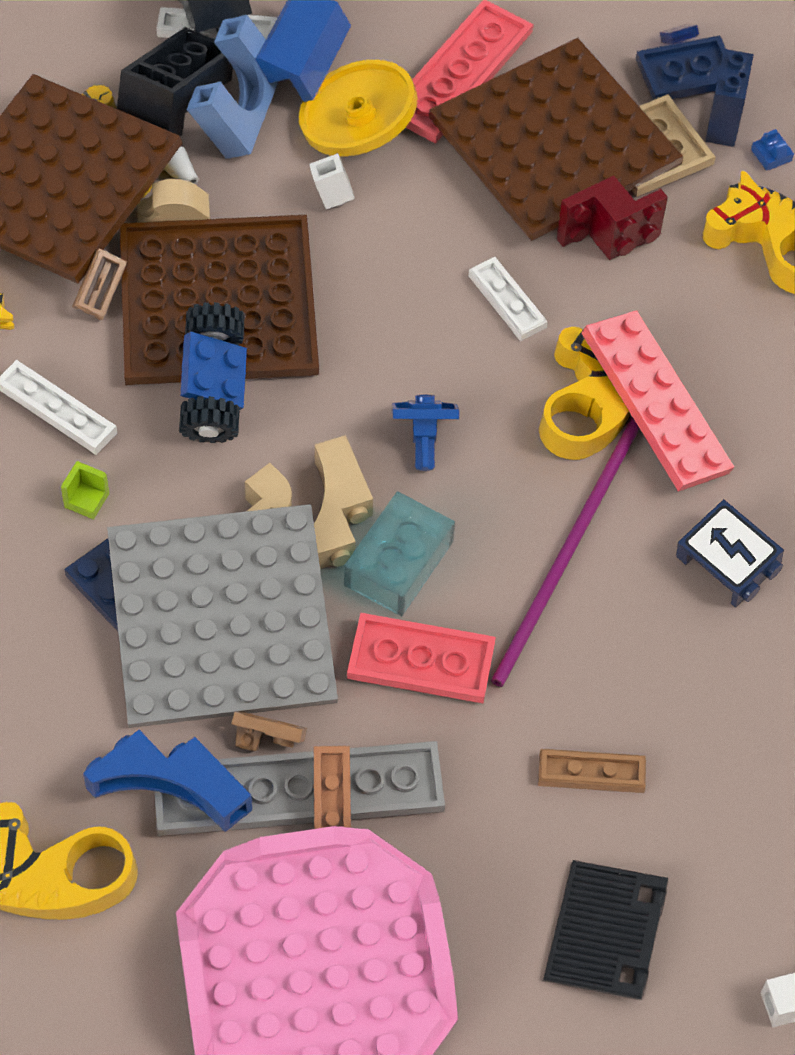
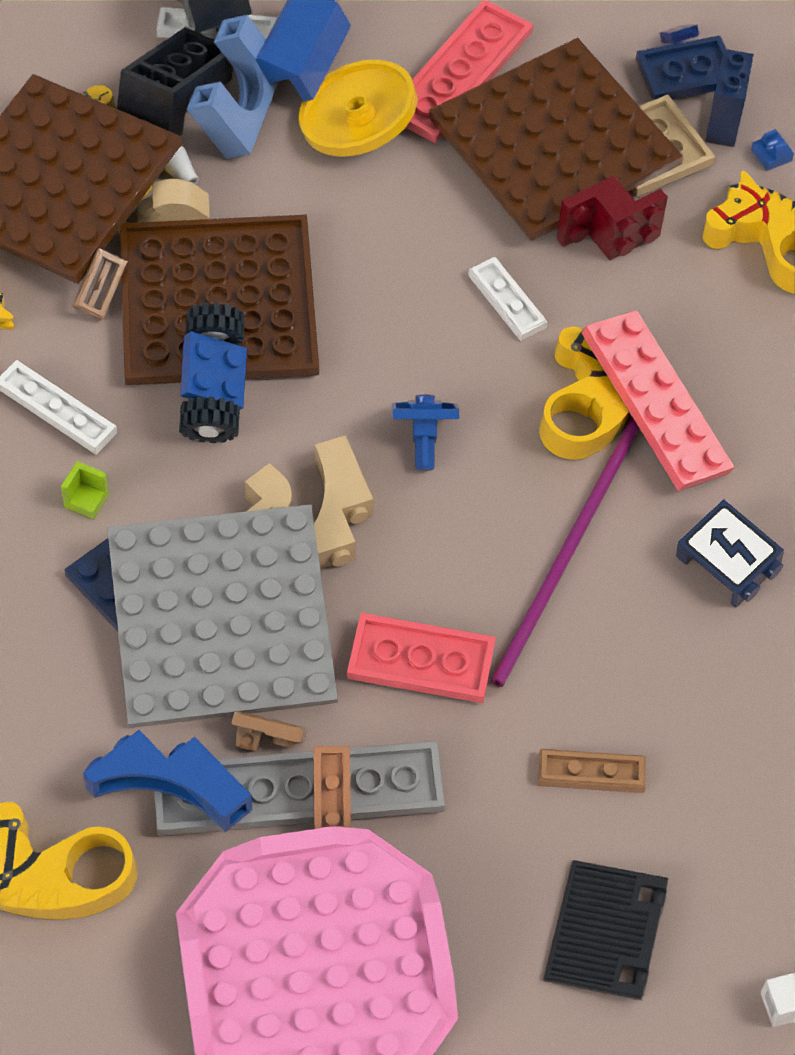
white brick [309,153,355,210] -> none
clear light blue brick [344,491,455,617] -> none

